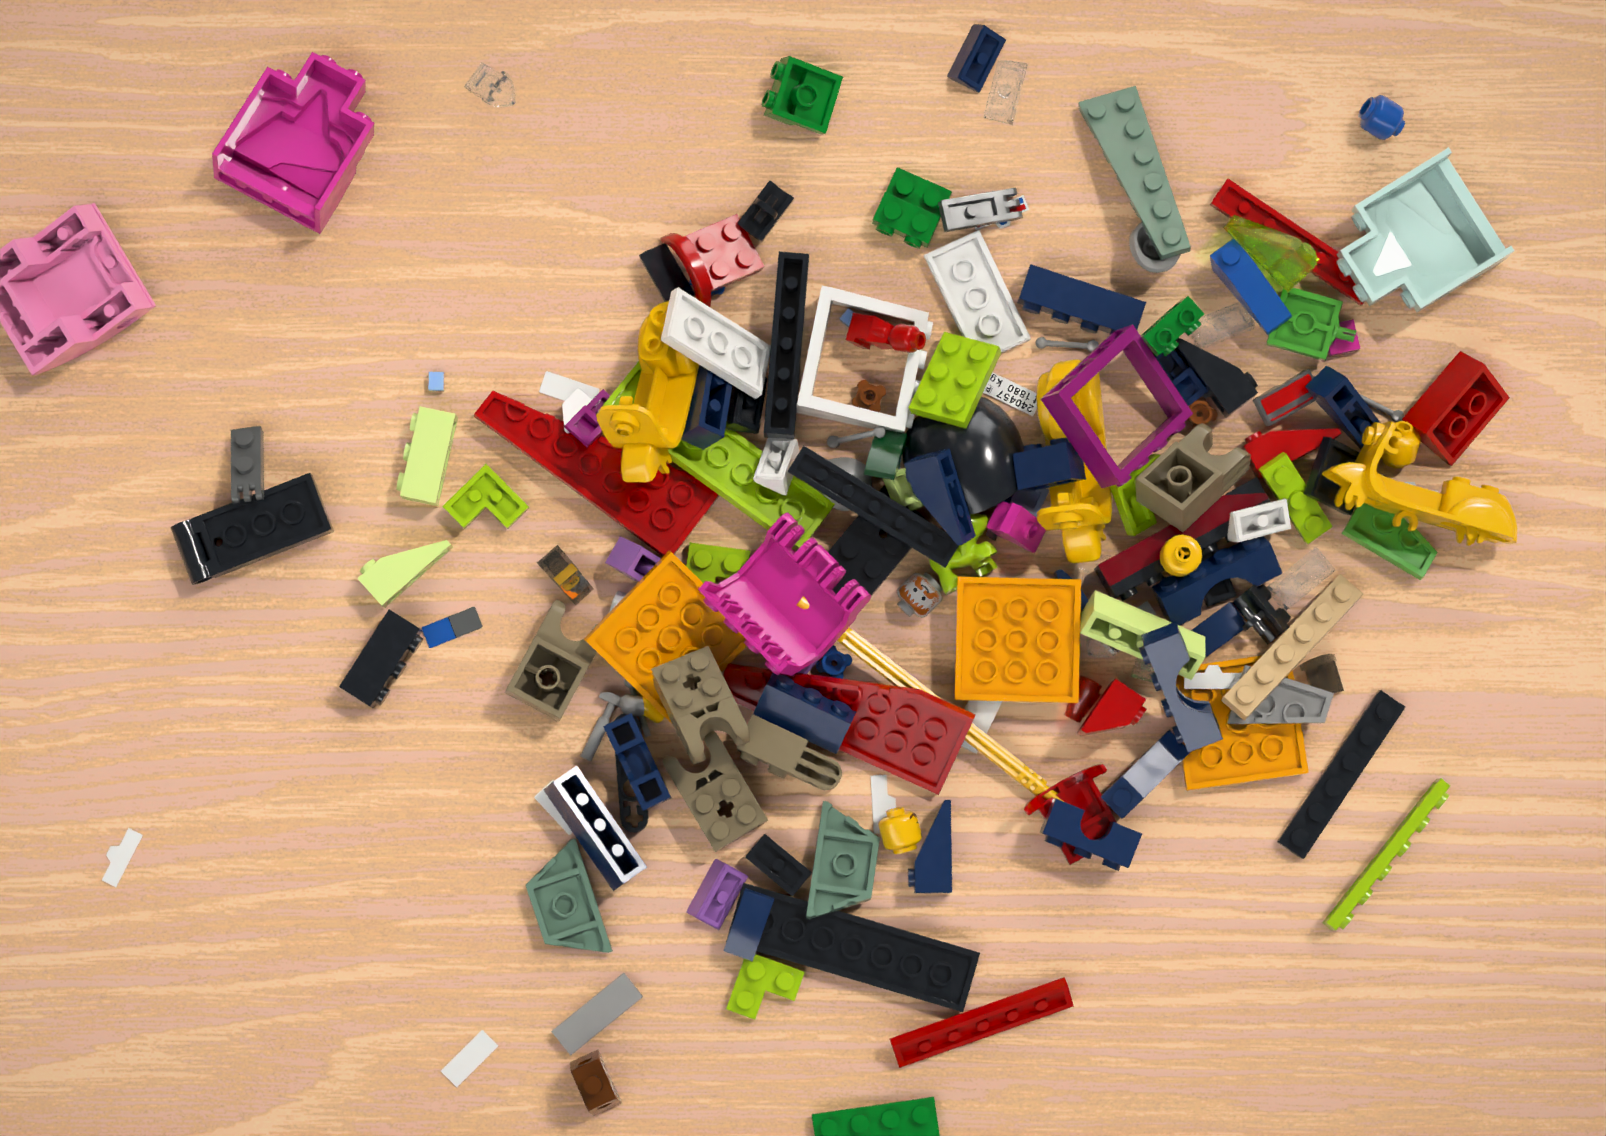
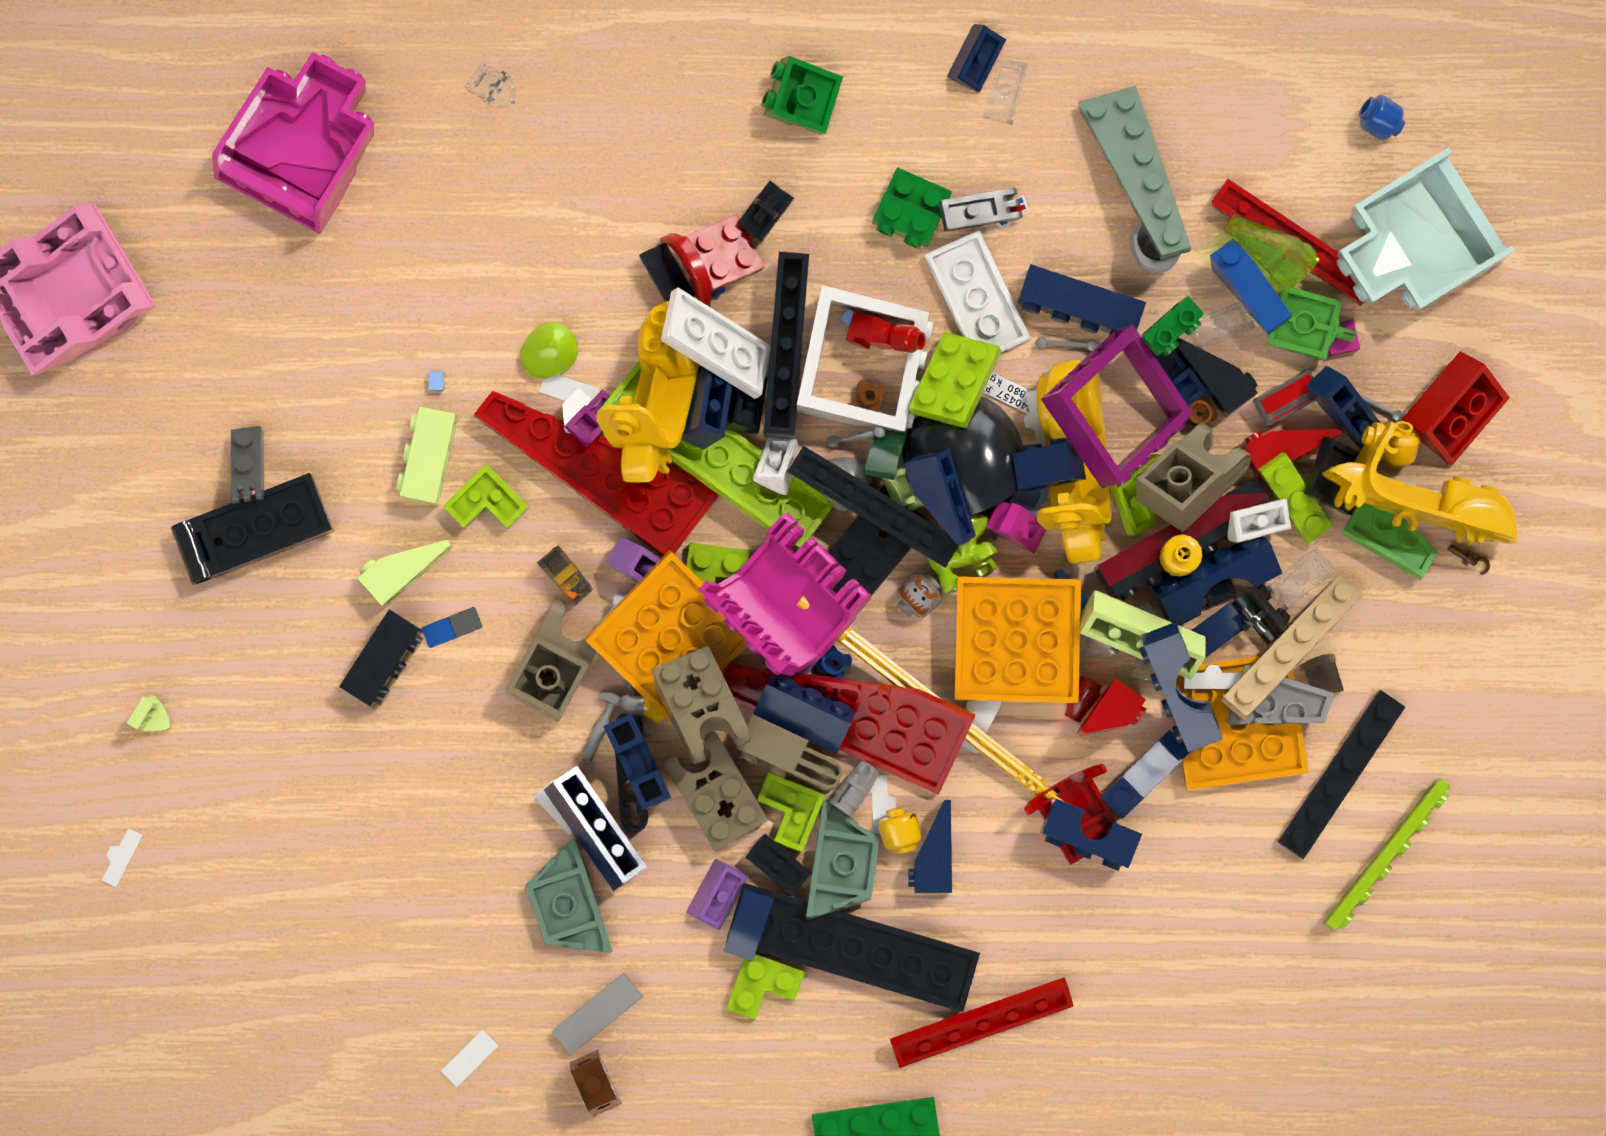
none -> yellowish green tile [127,695,172,732]
none -> lime hat [519,322,578,379]
none -> lime plate [757,772,825,853]
none -> light grey hinge [829,761,880,818]
none -> white sticker [1023,390,1046,447]
none -> reddish brown hand [1447,544,1490,575]

